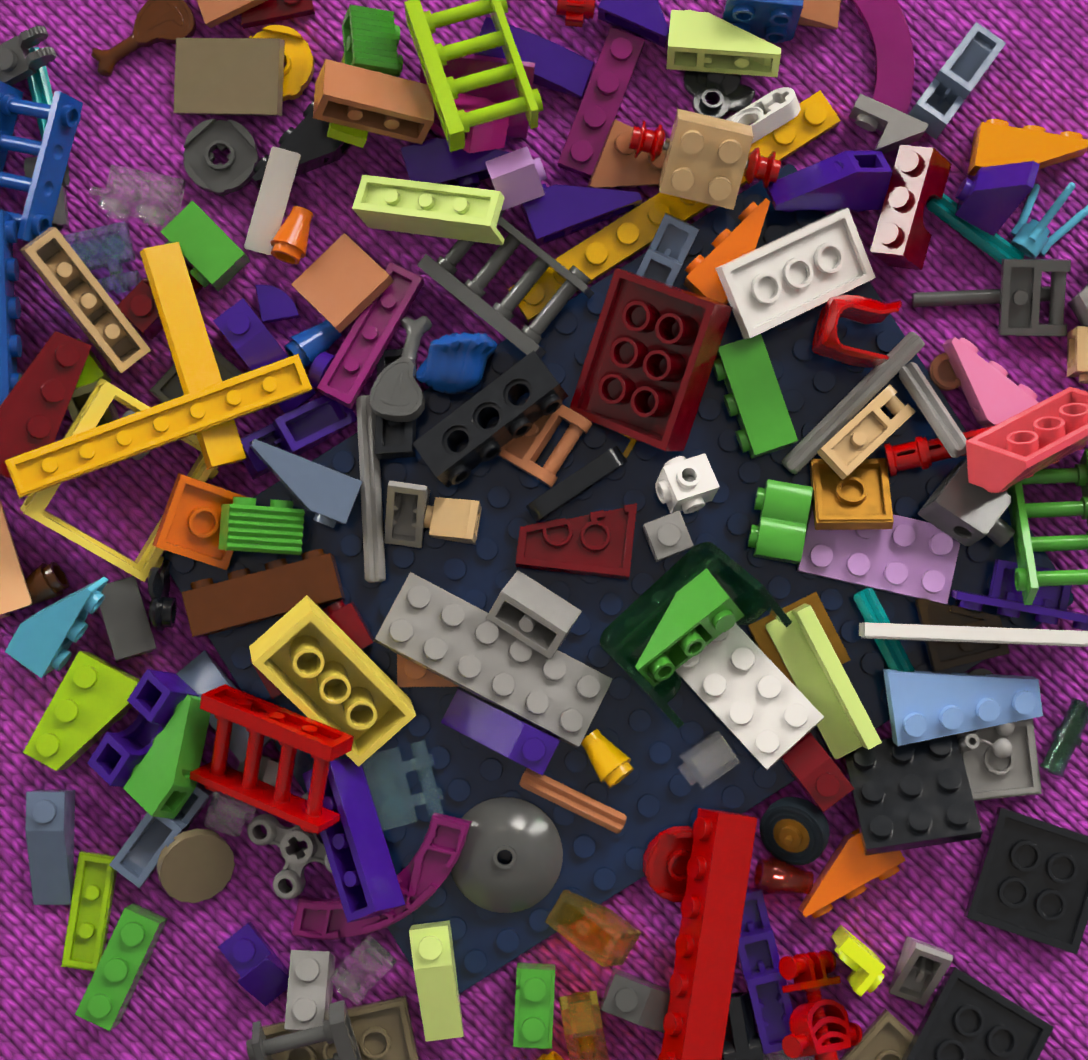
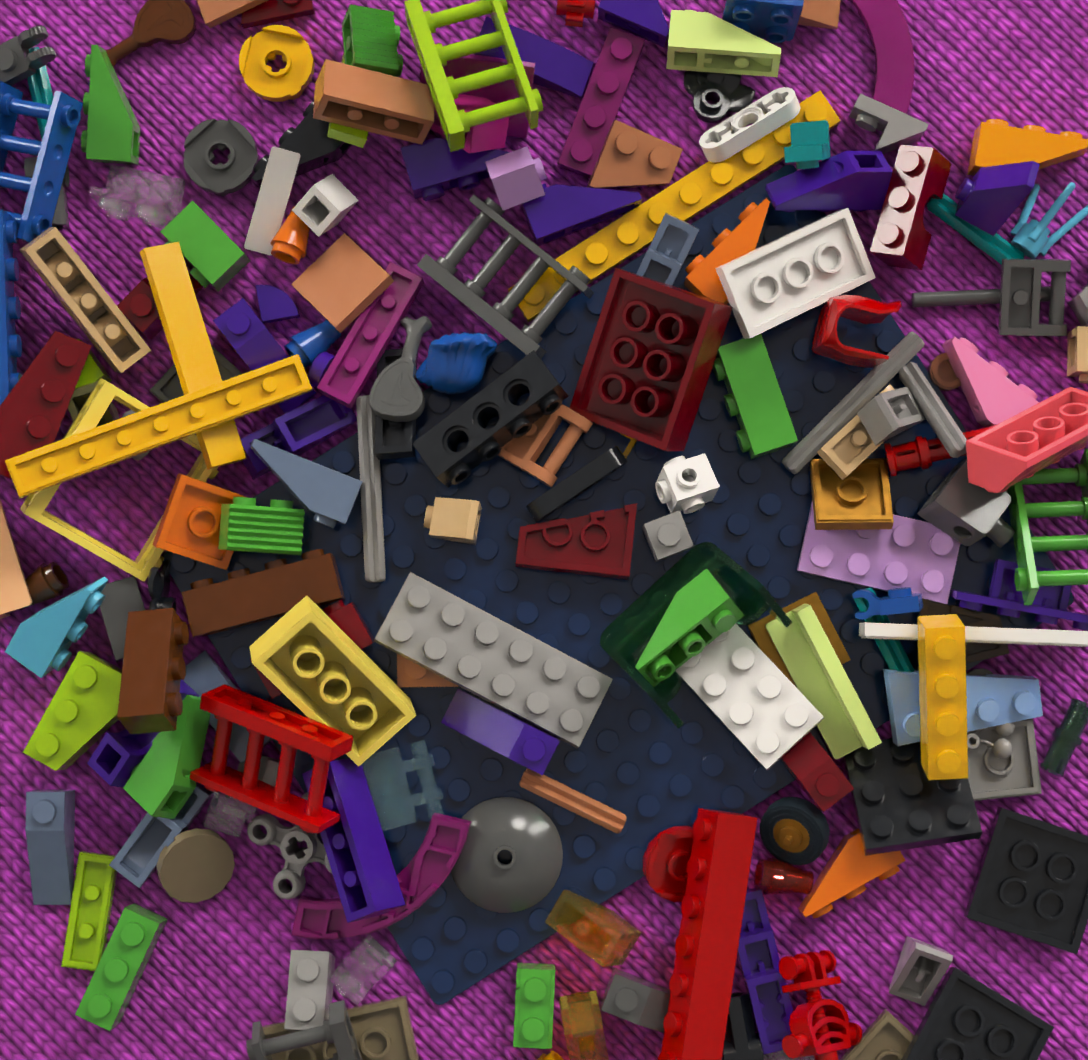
clear light blue plate [63,221,141,294] -> none
dark tan tile [174,38,285,116] -> none
dark purple slope [218,922,289,1007] -> none
yellowish green panel [352,174,505,245] -> none
light grey slope [384,480,430,548] -> none
yellowish green slope [409,920,464,1042] -> none
light grey brick [486,570,582,660] -> none
yellow cone [581,729,634,788] -> none
tan brick [629,108,781,210] -> none
clear brick [678,730,741,789] -> none
bright green brick [748,479,813,564] -> none
neon yellow bracket [831,925,885,997] -> none
sand blue slope [908,22,1006,139] -> none
none -> bright green slope [81,44,140,165]
none -> reddish brown brick [117,608,189,734]
none -> white brick [292,174,359,237]
none -> teal bracket [784,120,831,169]
none -> blue plate [852,587,923,620]
none -> light grey slope [857,387,926,446]
none -> yellow brick [917,614,968,780]

